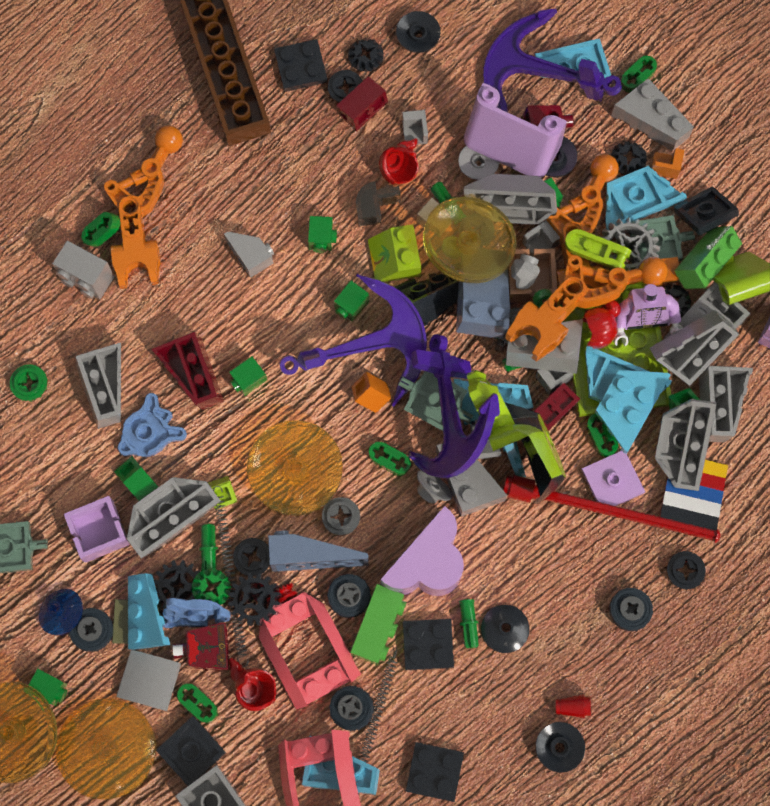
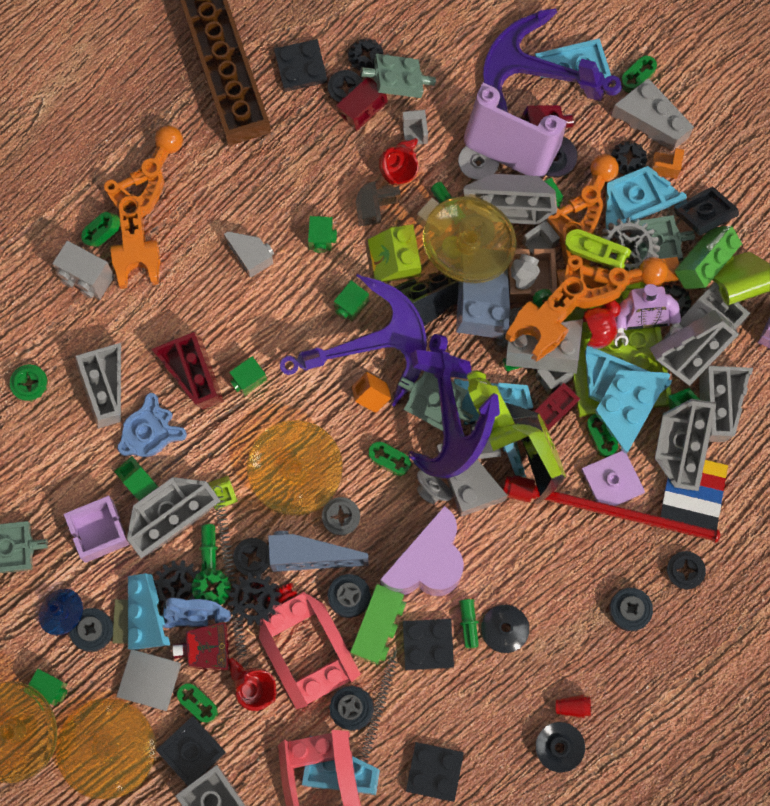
black dish [396,11,441,53] -> none
none -> sand green plate [360,54,436,98]

